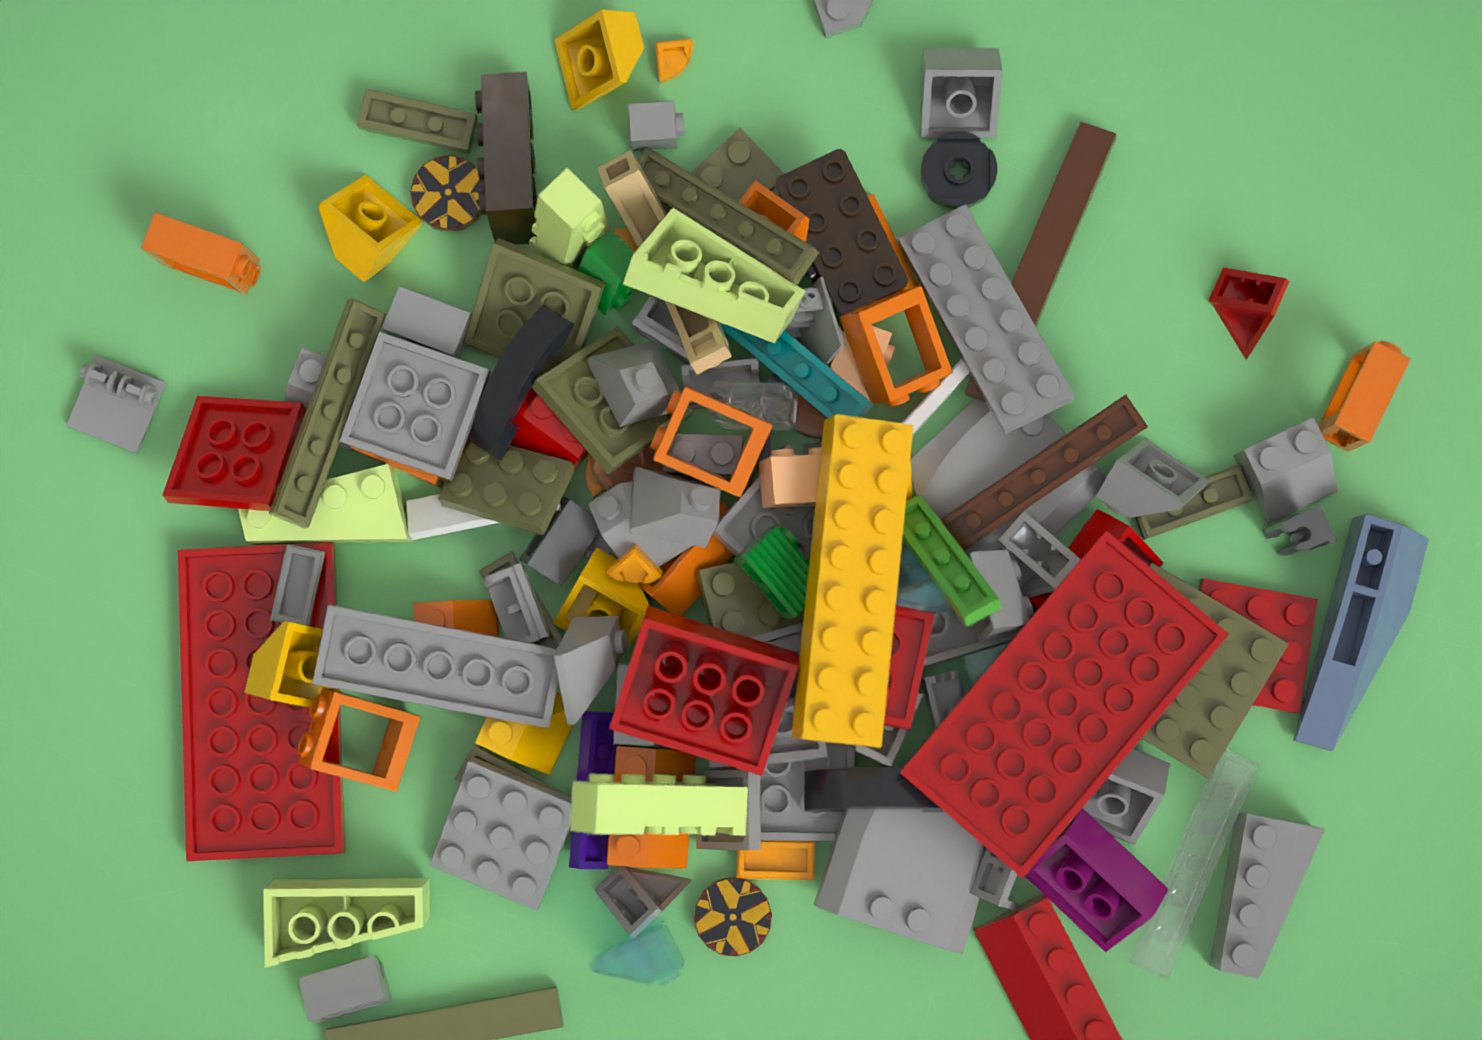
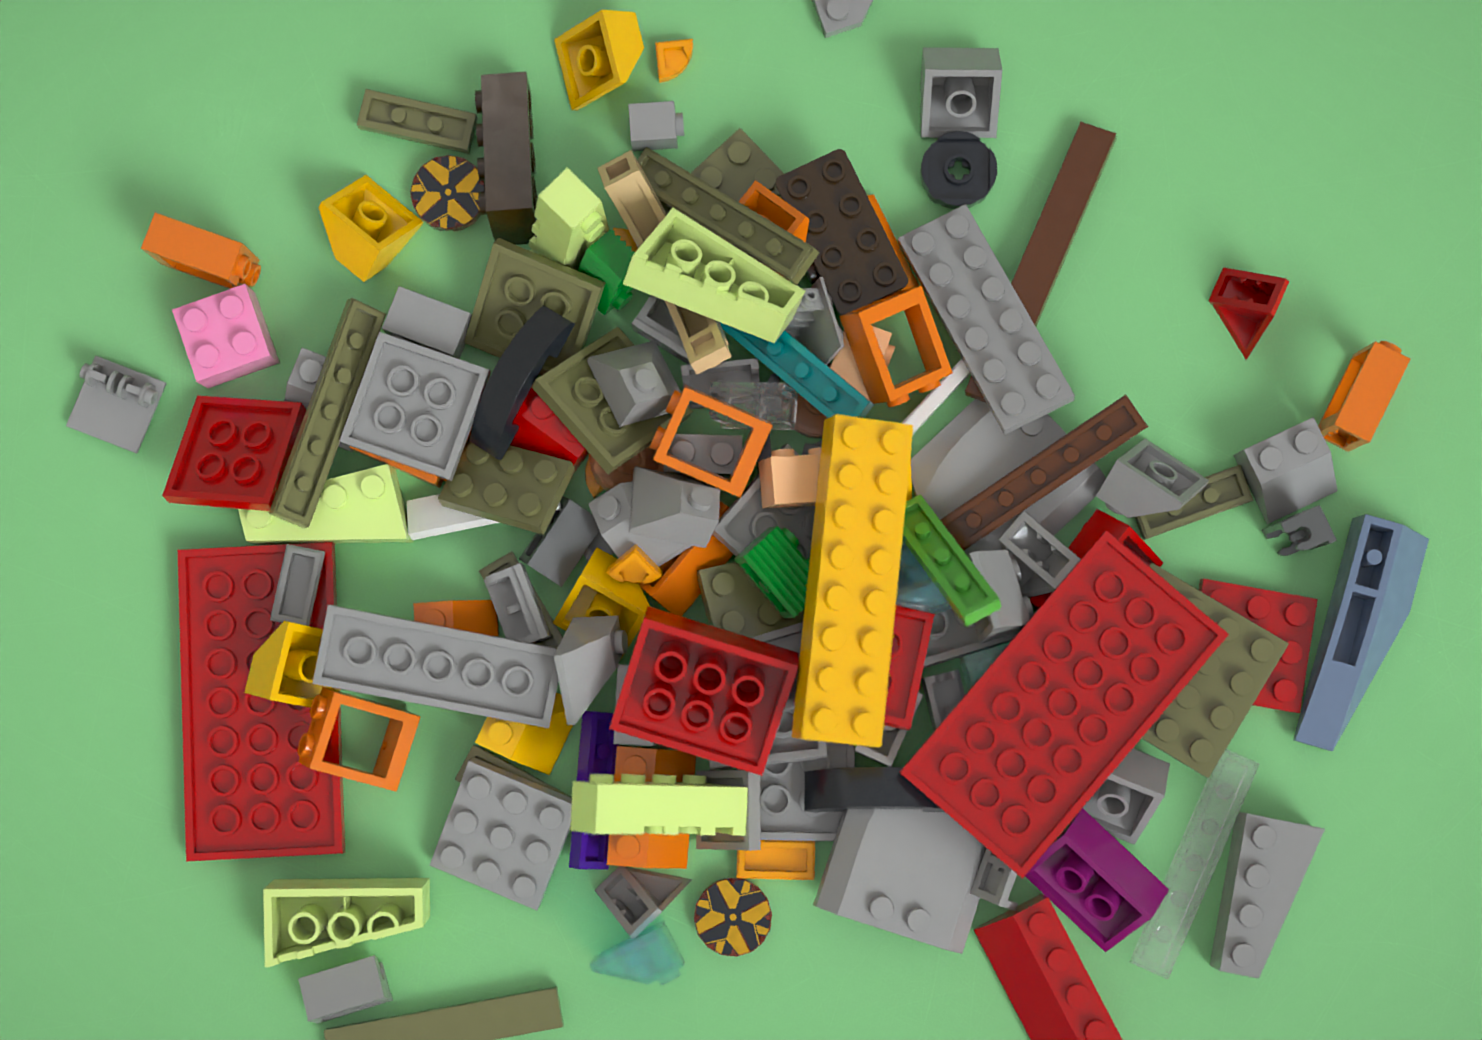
none -> bright pink brick [172,284,280,389]

